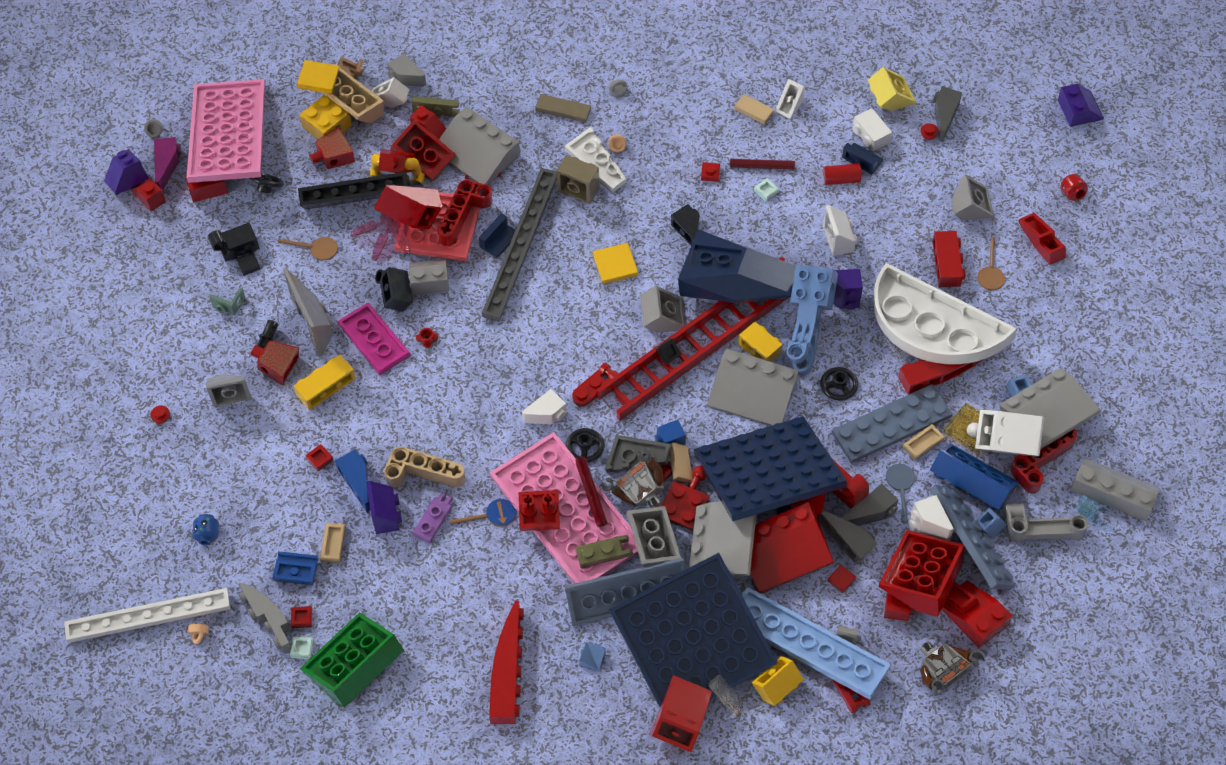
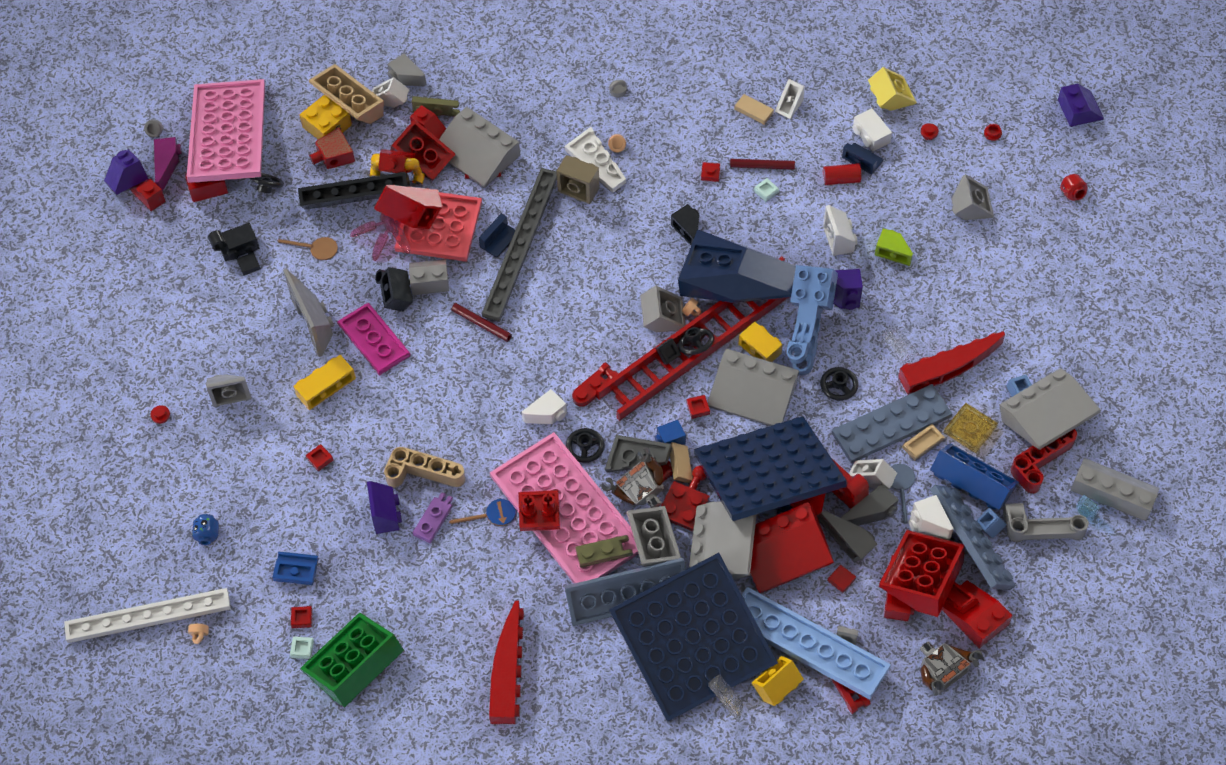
sand green bracket [210,288,246,315] -> none
light grey slope [239,583,291,654] -> none
red torso [251,340,299,385] -> none
black axle [257,320,279,348] -> none
yellow tile [297,60,339,94] -> none
tan tile [320,523,346,563] -> none
blue slope [335,449,370,513] -> none
medium nougat bracket [337,57,364,79] -> none
red plate [416,328,438,348] -> none
red beam [438,180,493,246] -> none
dark tan tile [535,94,591,123] -> none
dark red axle [575,456,607,527] -> none
medium blue slope [579,642,606,672] -> none
yellow tile [592,243,638,284] -> none
red slope [649,675,712,752] -> none
white plate [874,263,1017,364] -> none
red brick [932,230,966,287] -> none
dark grey slope [933,86,962,142] -> none
white slope [967,410,1044,456] -> none
medium nougat piece [977,237,1005,290] -> none
red slope [1019,213,1066,265] -> none
none -> dark red piece [451,303,512,342]
none -> black piece [678,327,714,355]
none -> light nougat tile [682,298,701,316]
none -> red plate [686,395,710,419]
none -> white slope [849,459,897,489]
none -> lime slope [875,228,913,266]
none -> red plate [984,124,1002,141]

